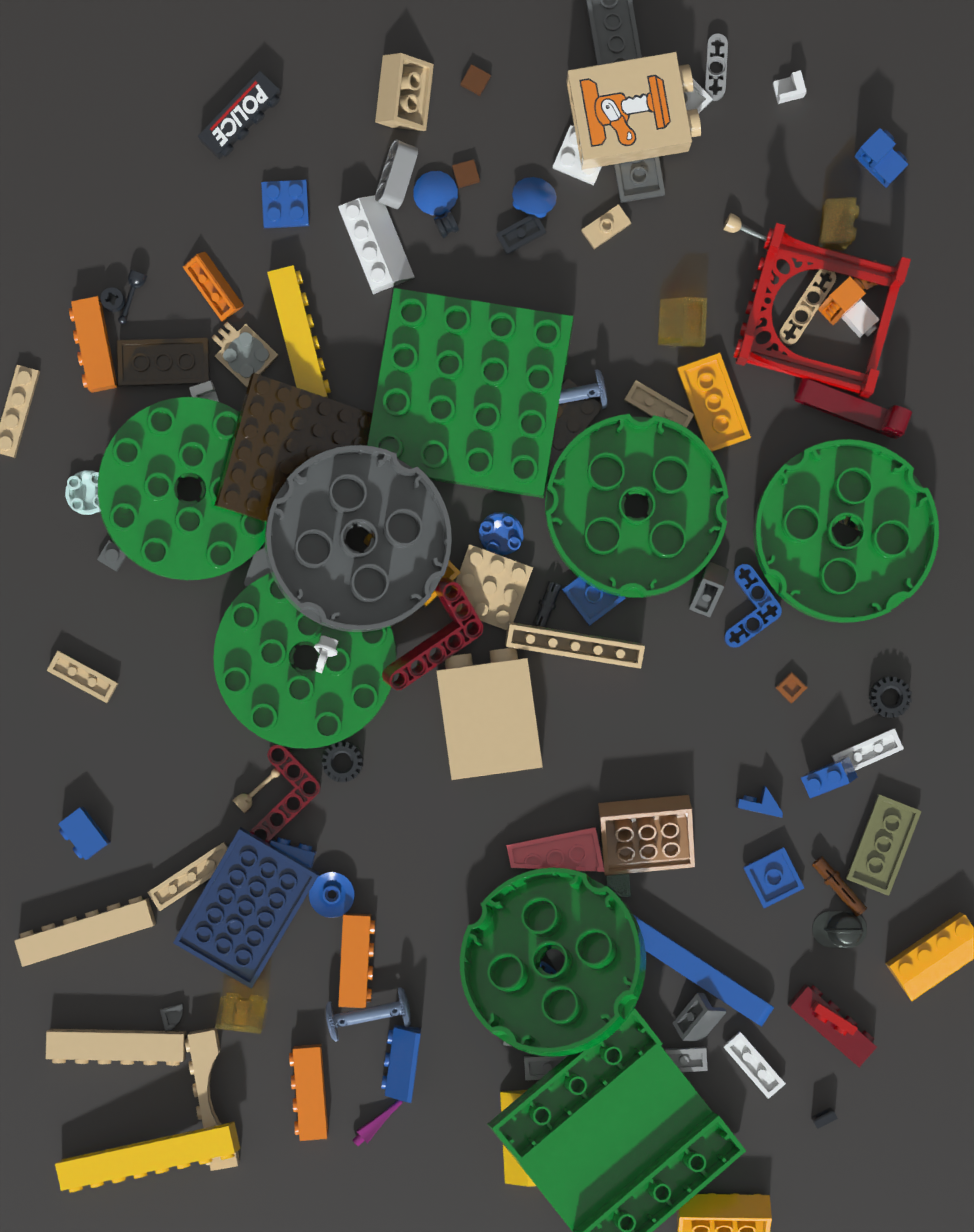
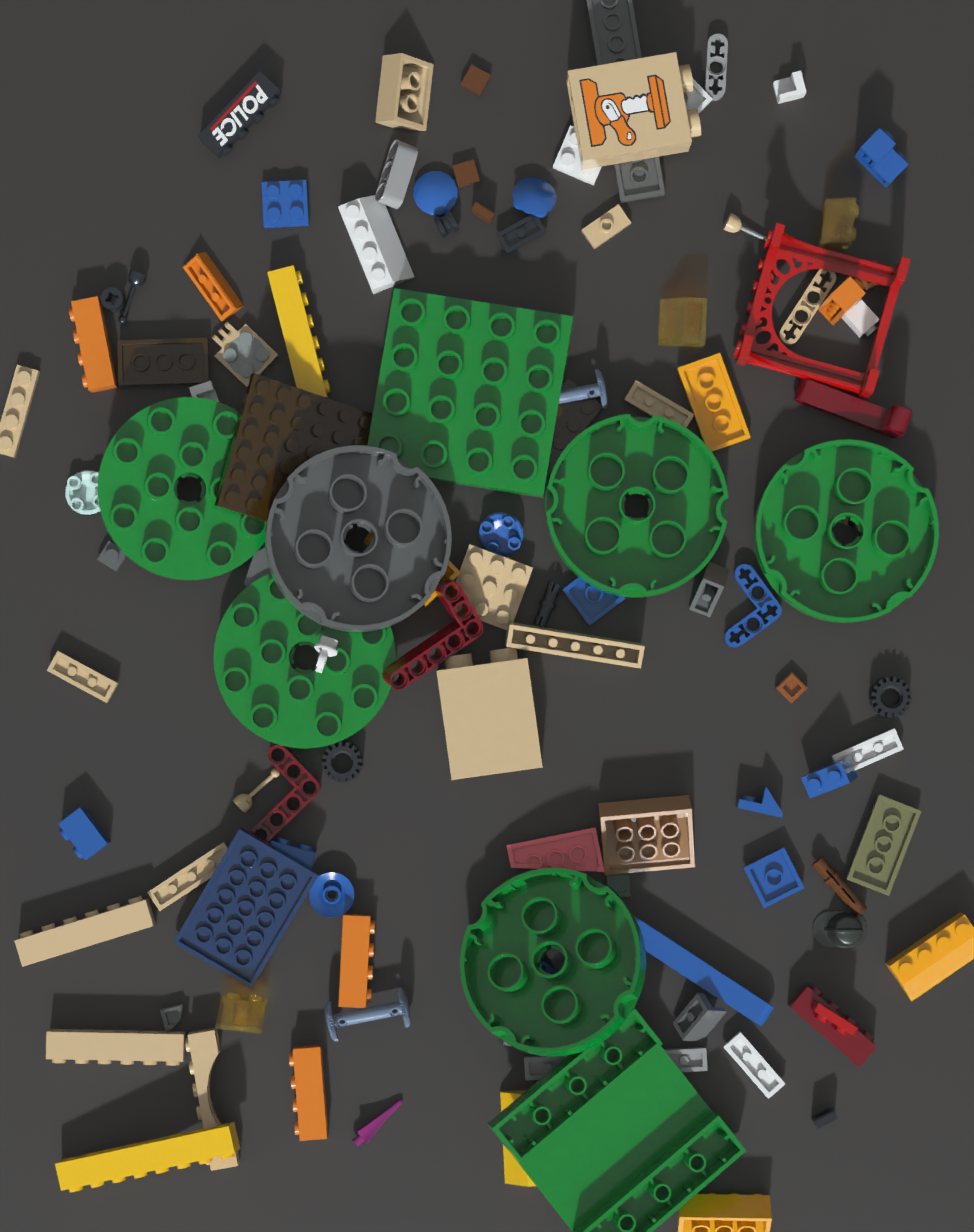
blue slope [381,1025,422,1103] -> none
none -> reddish brown tile [471,202,495,224]

